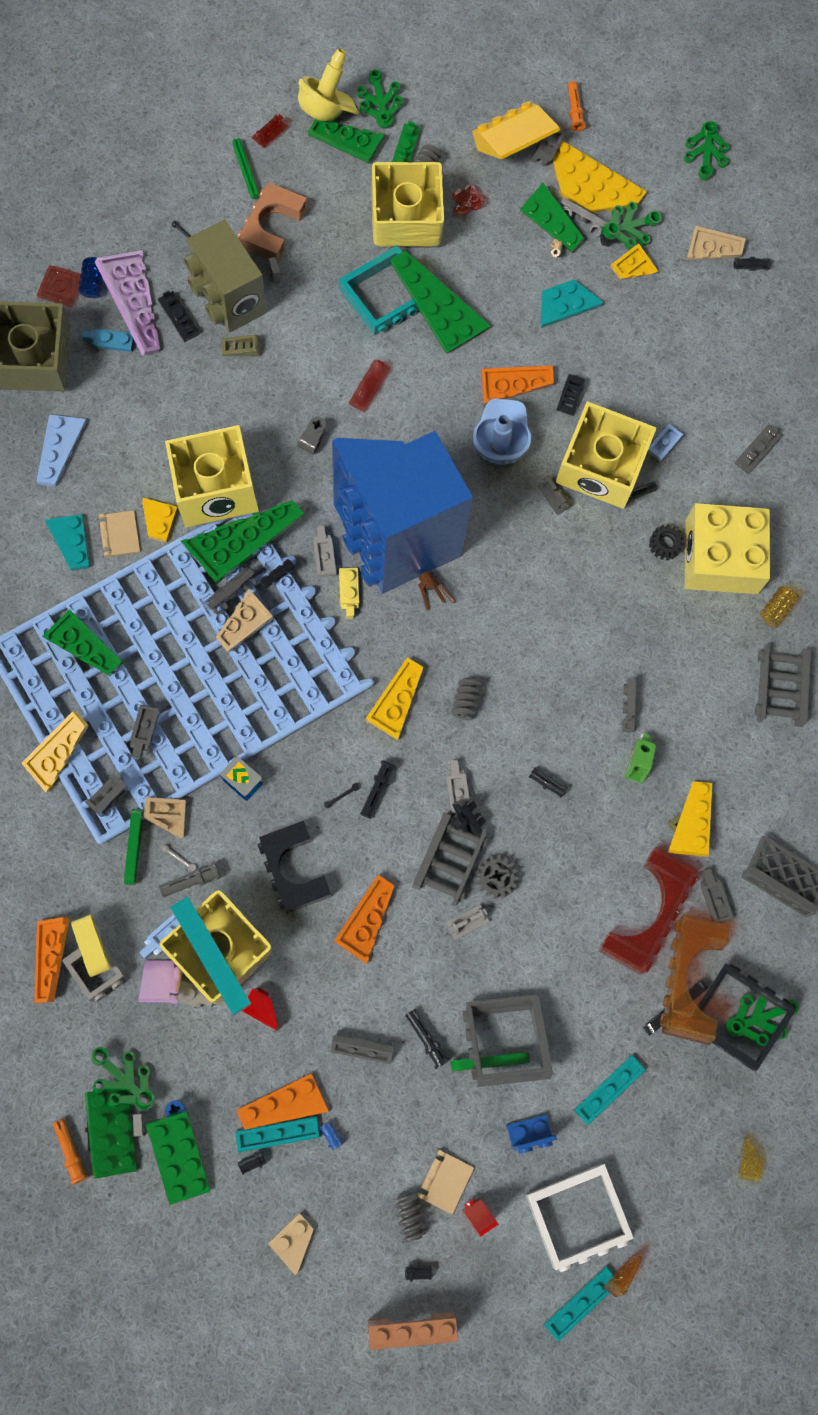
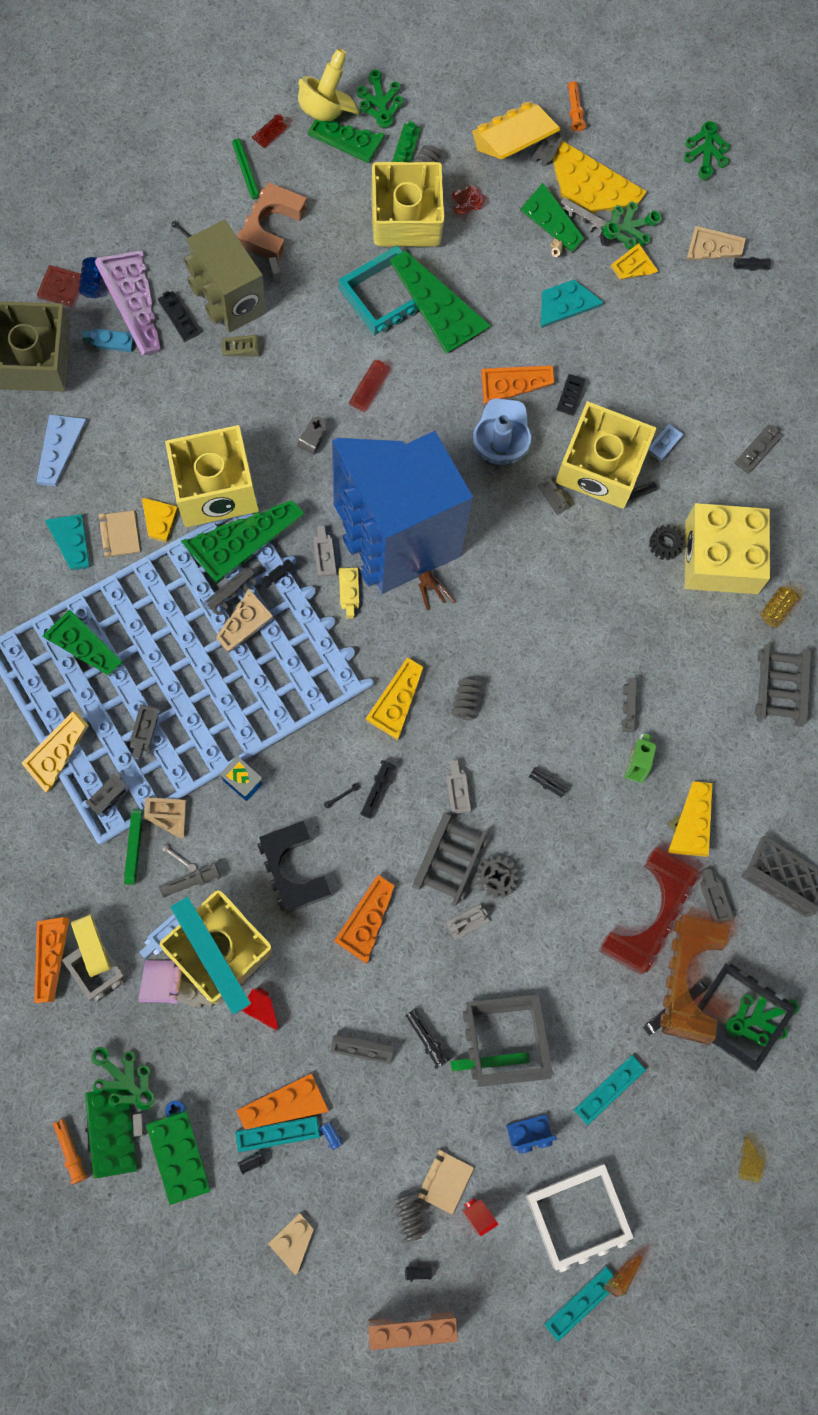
black hips [452,798,486,835] -> none

